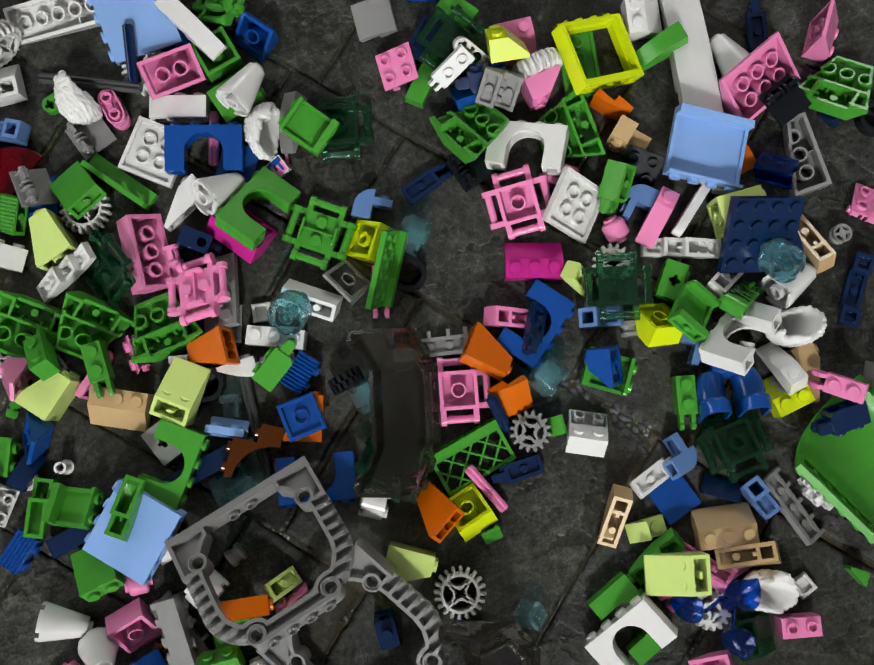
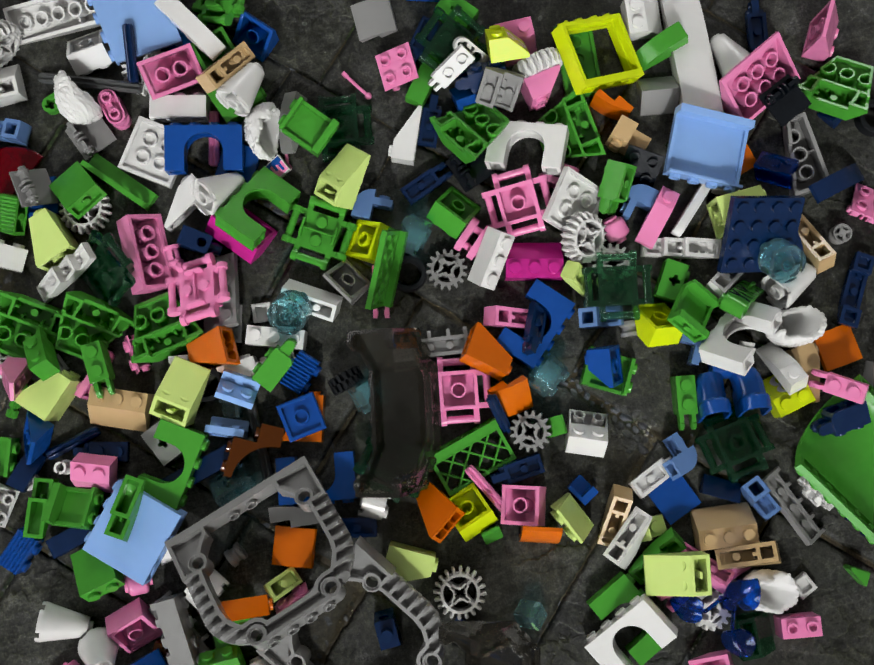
none -> dark blue axle [46,426,101,460]
none -> white slope [66,29,113,76]
none -> bright pink slope [70,452,118,493]
none -> dark blue hinge [73,442,130,461]
none -> tan slope [195,41,256,94]
none -> light blue bracket [214,369,260,410]
none -> light grey slope [268,505,319,528]
none -> orange slope [272,525,317,569]
none -> yellowish green slope [314,143,371,210]
none -> dark blue hinge [323,517,378,538]
none -> bright pink hinge [341,71,372,100]
none -> white slope [388,105,423,166]
none -> dark blue hinge [417,94,442,148]
none -> bright green slope [426,186,481,239]
none -> light grey gear [426,249,468,291]
none -> bright pink brick [453,217,487,261]
none -> white brick [467,226,515,290]
none -> bright pink slope [501,484,546,526]
none -> orange slope [519,526,563,544]
none -> yellowish green slope [550,492,594,544]
none -> white gear [560,211,607,264]
none -> blue panel [566,475,599,506]
none -> white slope [603,506,653,570]
none -> light grey slope [636,76,680,116]
none -> dark blue slope [808,163,865,204]
none -> orange slope [813,325,863,372]

